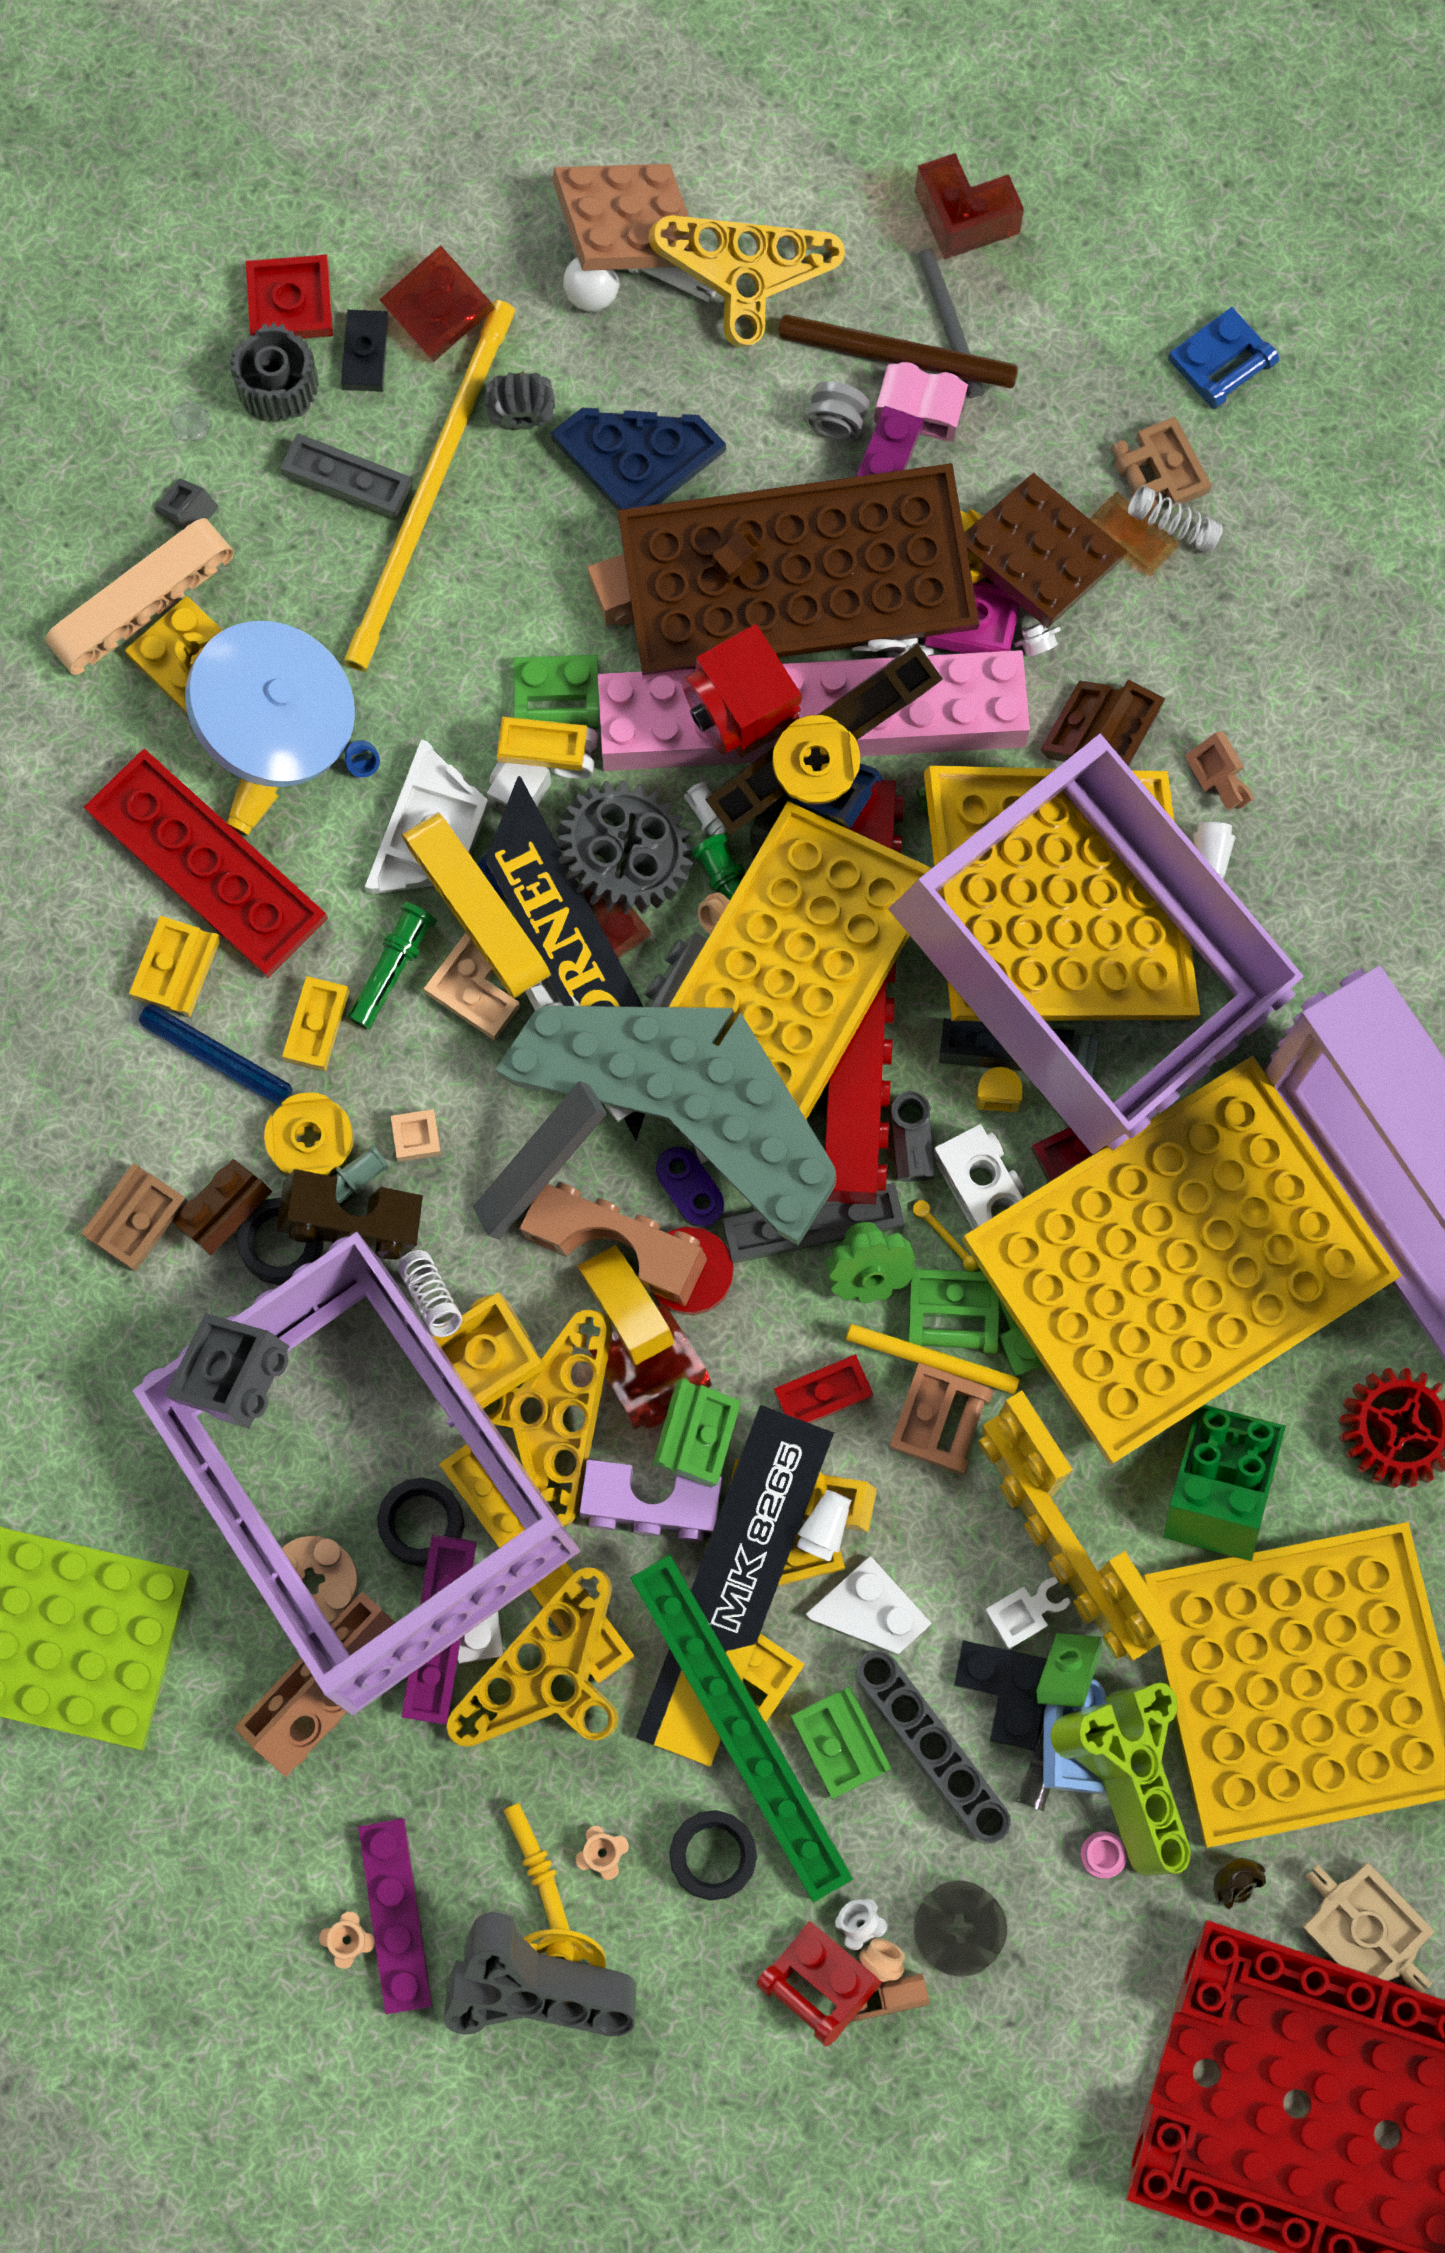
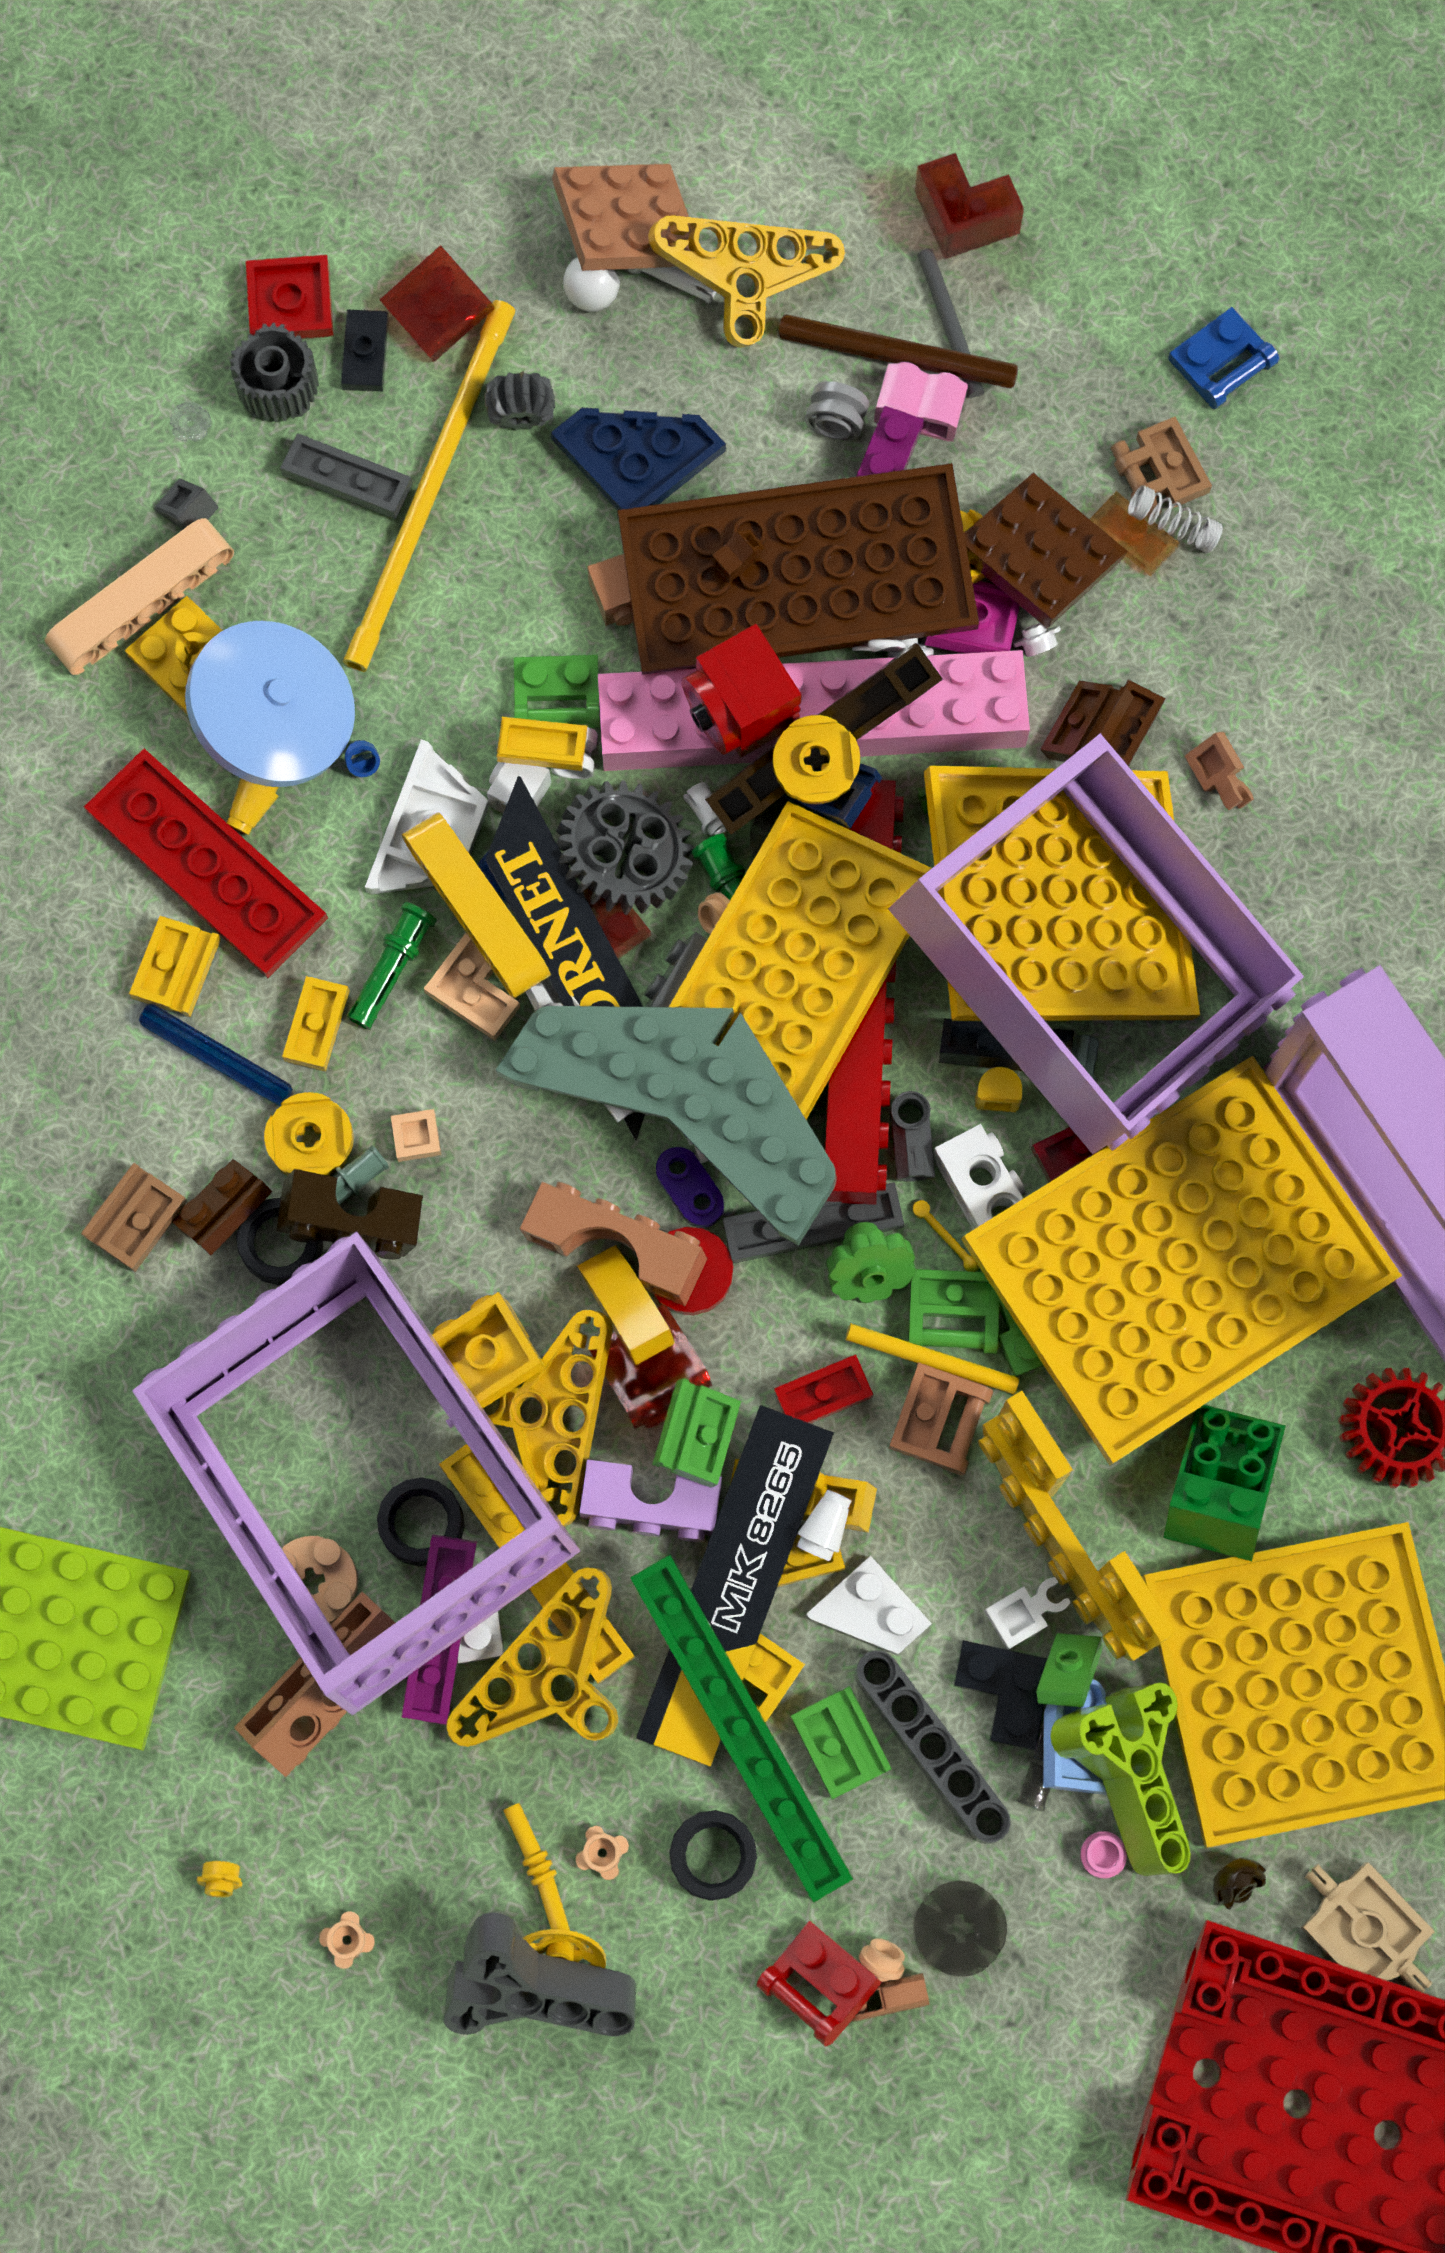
dark grey plate [165,1313,290,1429] -> none
magenta plate [358,1818,433,2015] -> none
white piece [398,1250,462,1337] -> none
dark grey tile [473,1081,607,1240] -> none
white plate [835,1899,887,1950] -> none
white cone [1193,822,1236,879] -> none
none -> yellow plate [197,1861,243,1898]

